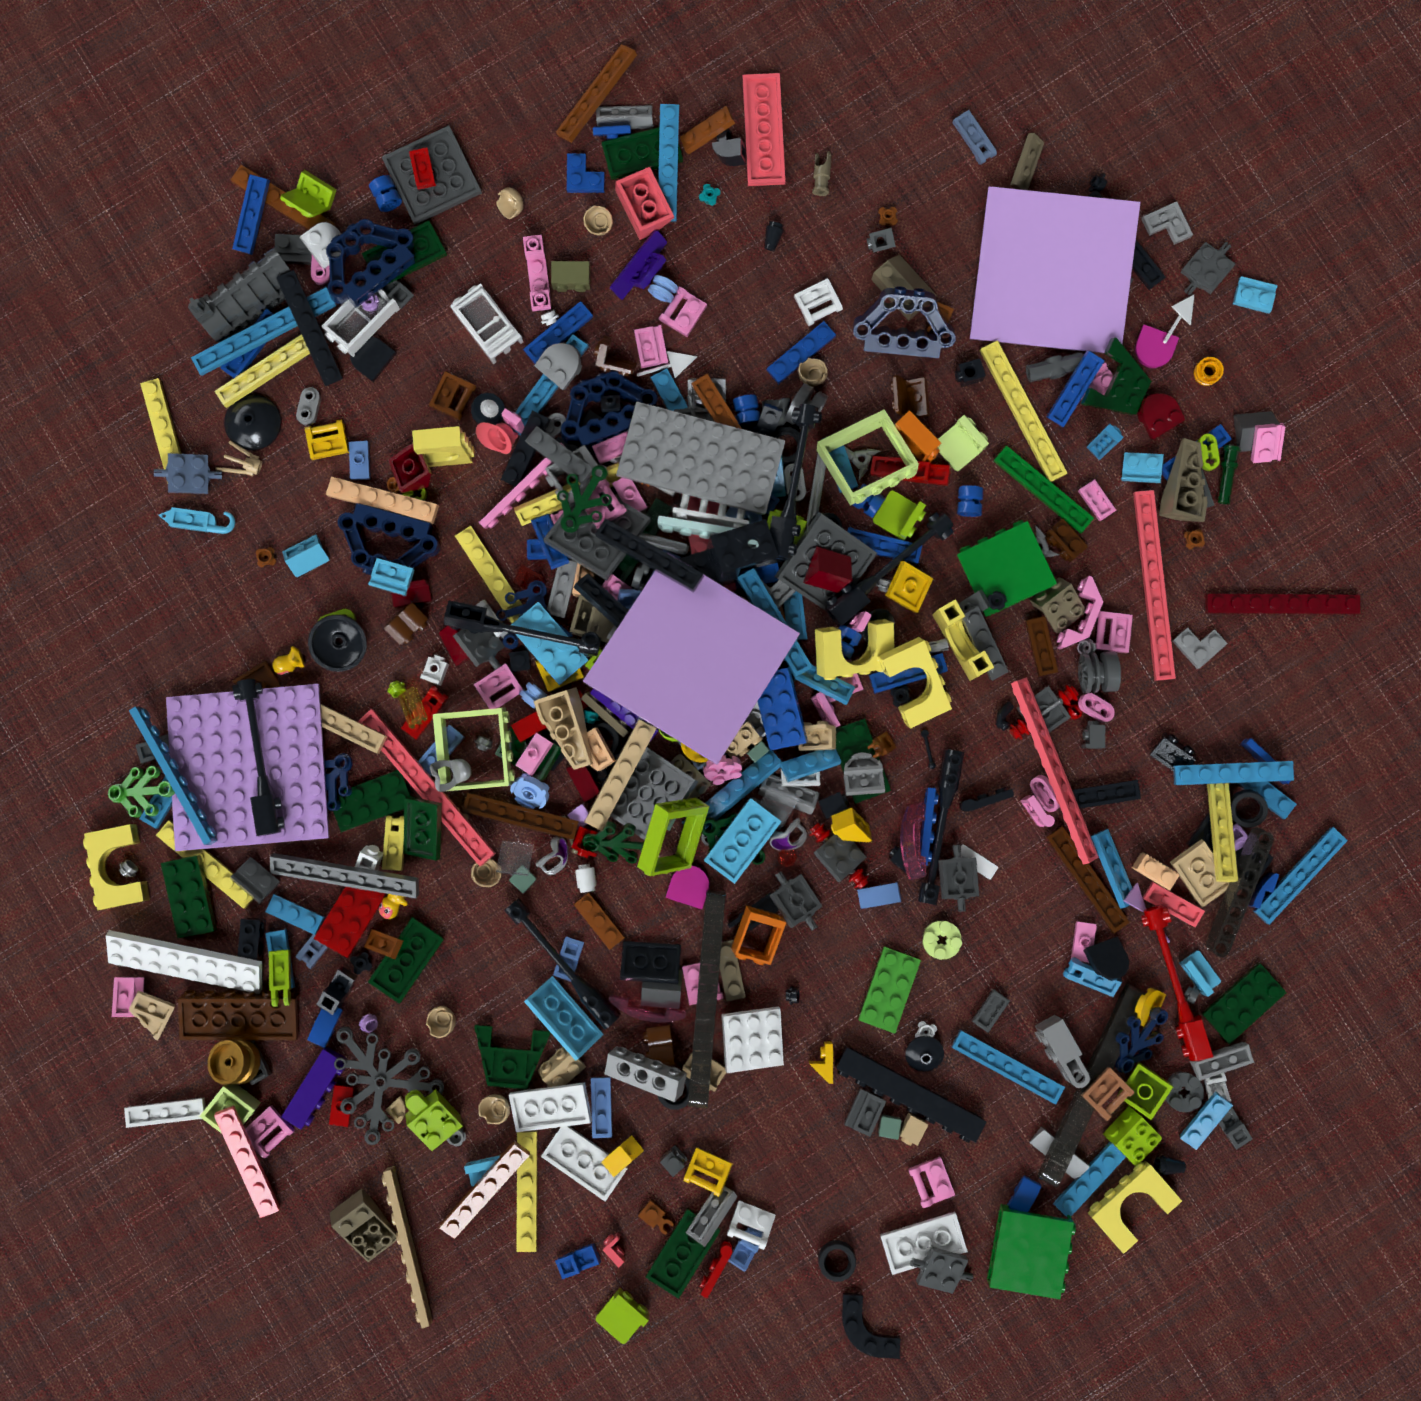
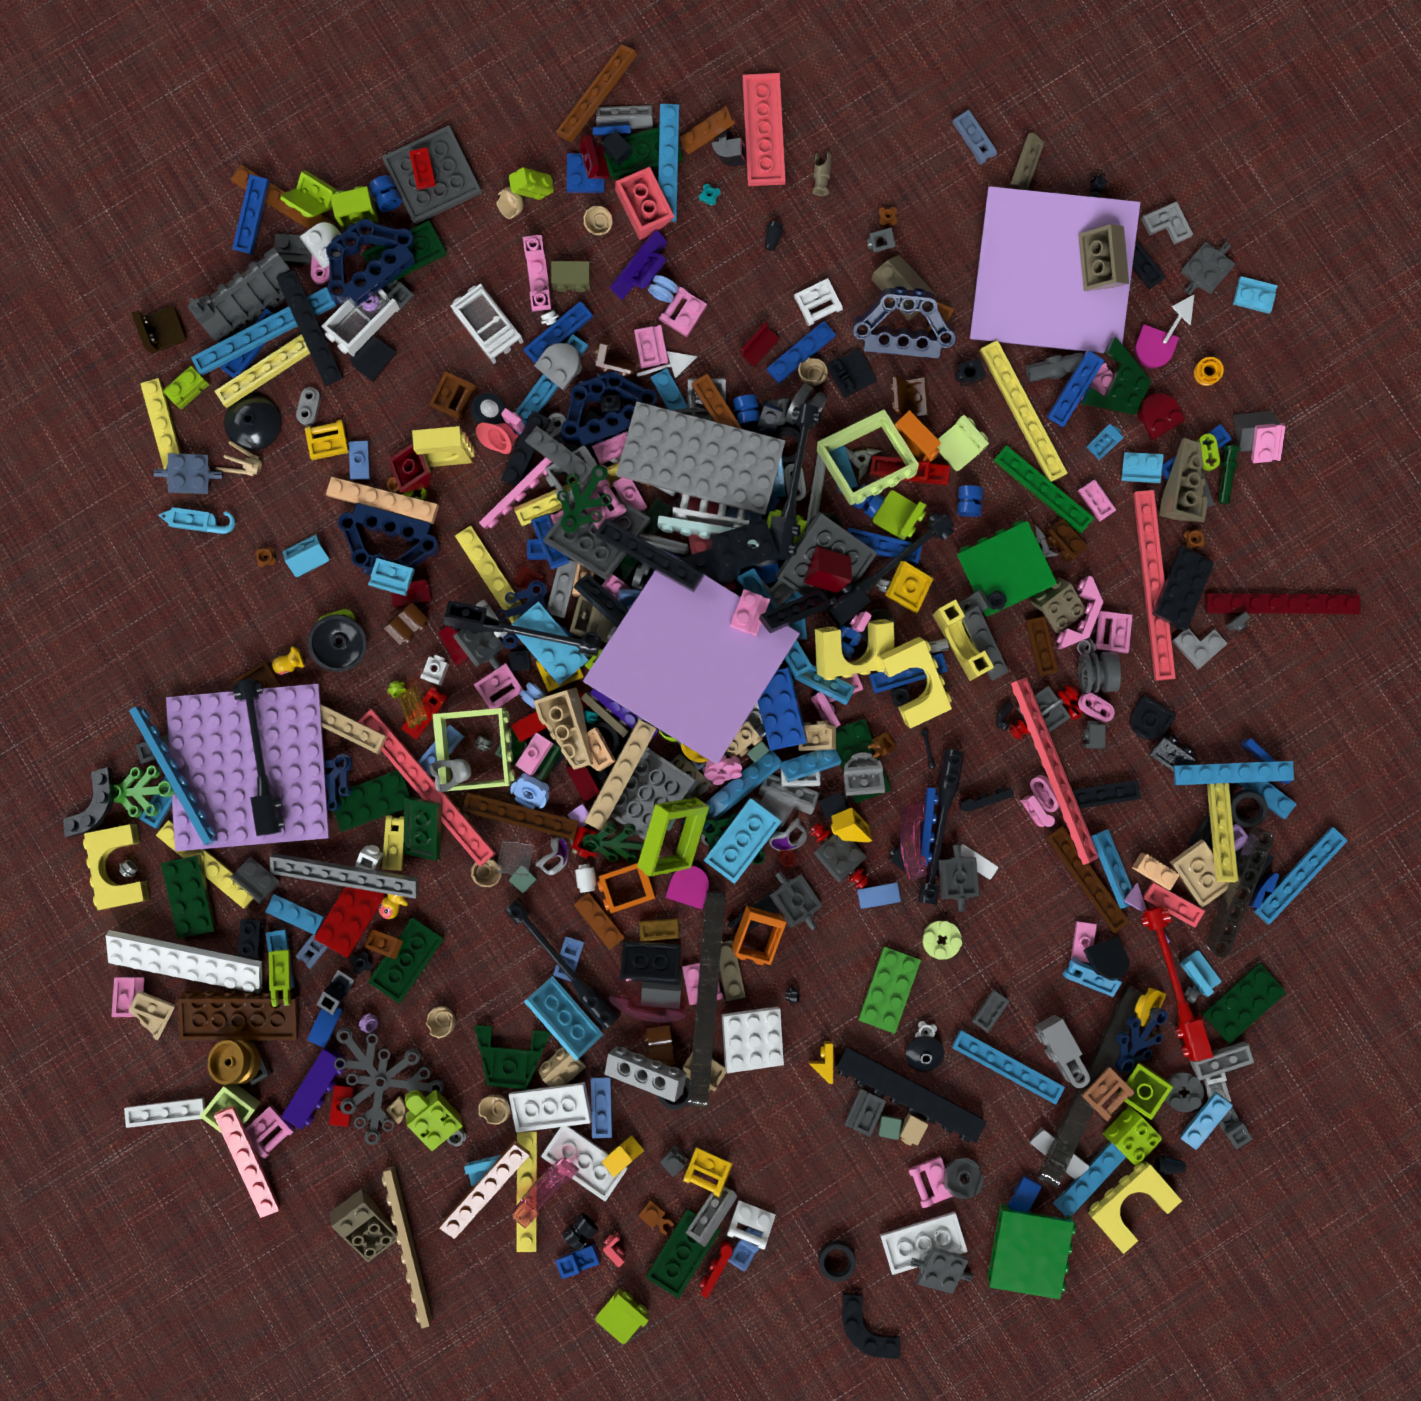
none -> black plate [63,767,115,838]
none -> dark brown bracket [131,306,187,354]
none -> lime brick [163,366,210,410]
none -> lime brick [330,186,380,231]
none -> lime brick [509,167,554,200]
none -> clear pink slope [510,1156,579,1228]
none -> black wheel [562,1212,599,1251]
none -> dark red panel [580,135,610,179]
none -> orange window [597,863,656,913]
none -> black brick [602,131,632,167]
none -> pearl gold plate [639,918,679,941]
none -> bright pink plate [730,589,770,637]
none -> dark red panel [740,322,779,368]
none -> black plate [759,589,831,633]
none -> black hinge [826,348,877,398]
none -> dark grey plate [943,1158,983,1199]
none -> dark tan slope [1079,224,1129,291]
none -> black tile [1130,694,1177,740]
none -> black plate [1152,546,1214,631]
none -> dark grey plate [1225,612,1251,631]

